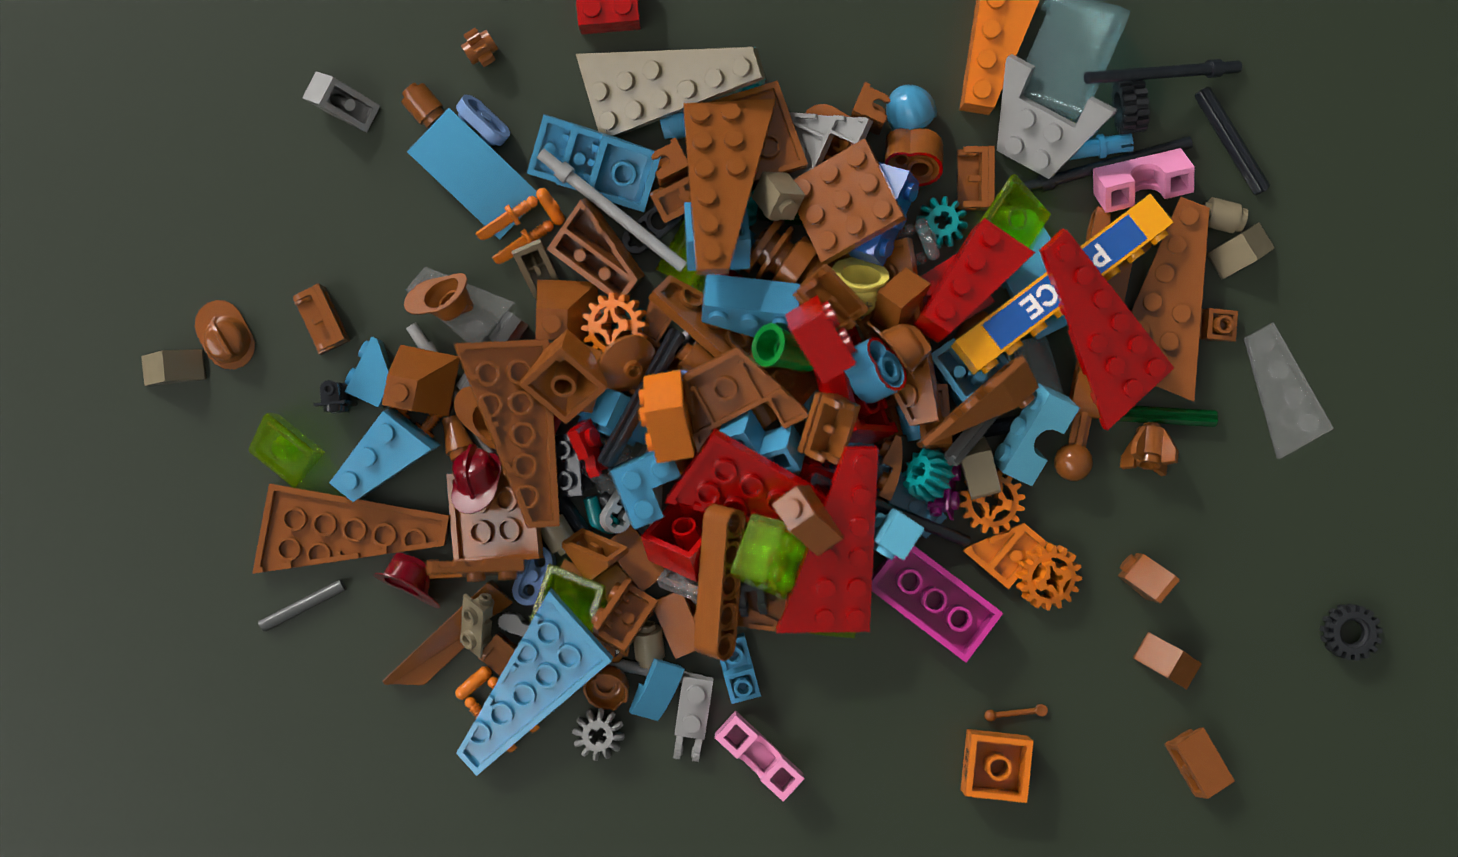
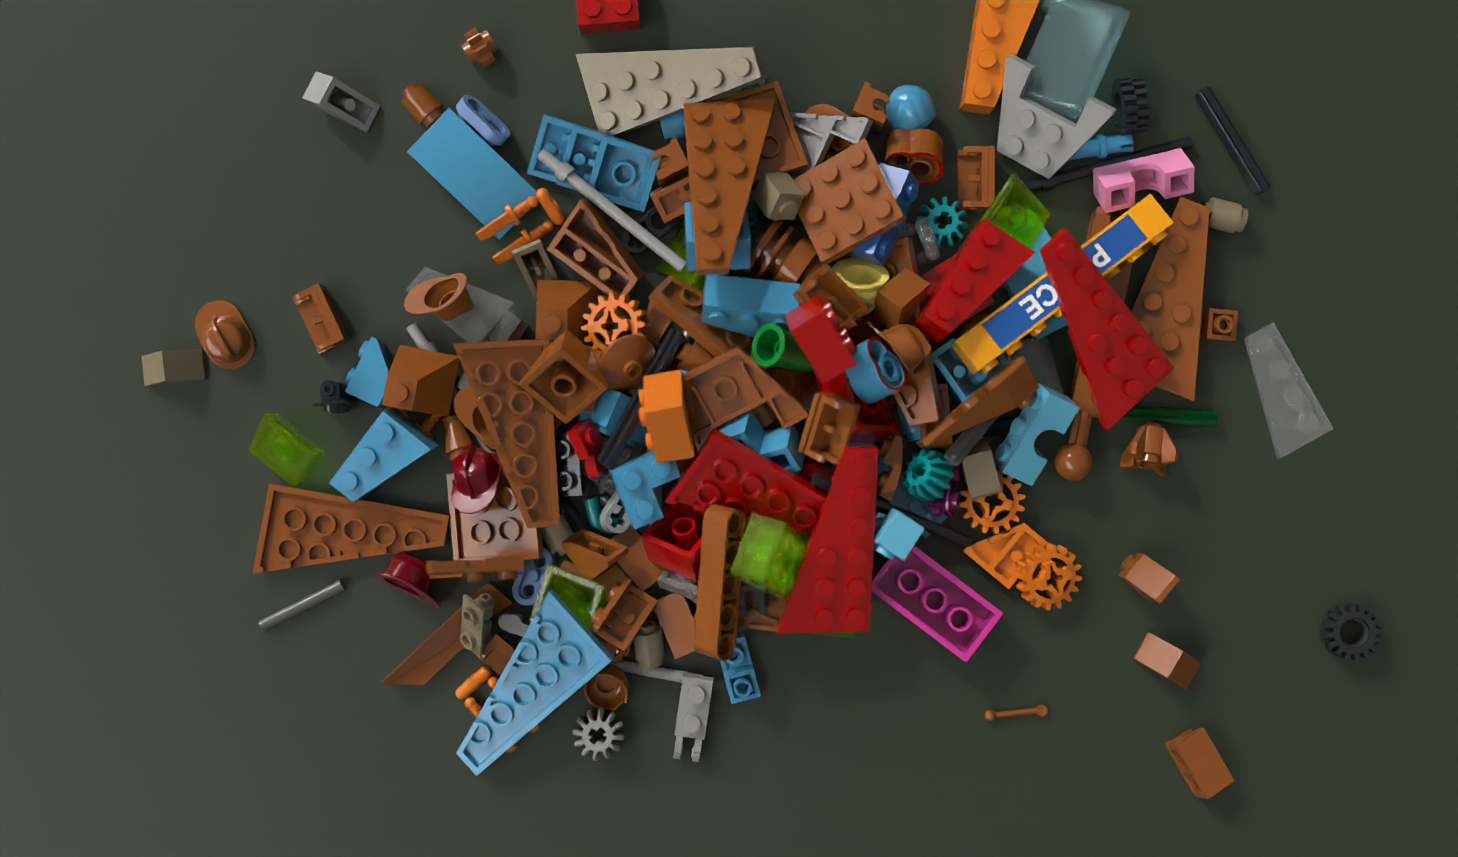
dark azure slope [629,658,685,721] -> none
bright pink arch [715,711,804,802] -> none
dark orange slope [772,485,844,556] -> none
orange brick [960,729,1034,803] -> none
black bar [1083,59,1242,84] -> none
dark tan slope [1206,223,1275,279] -> none

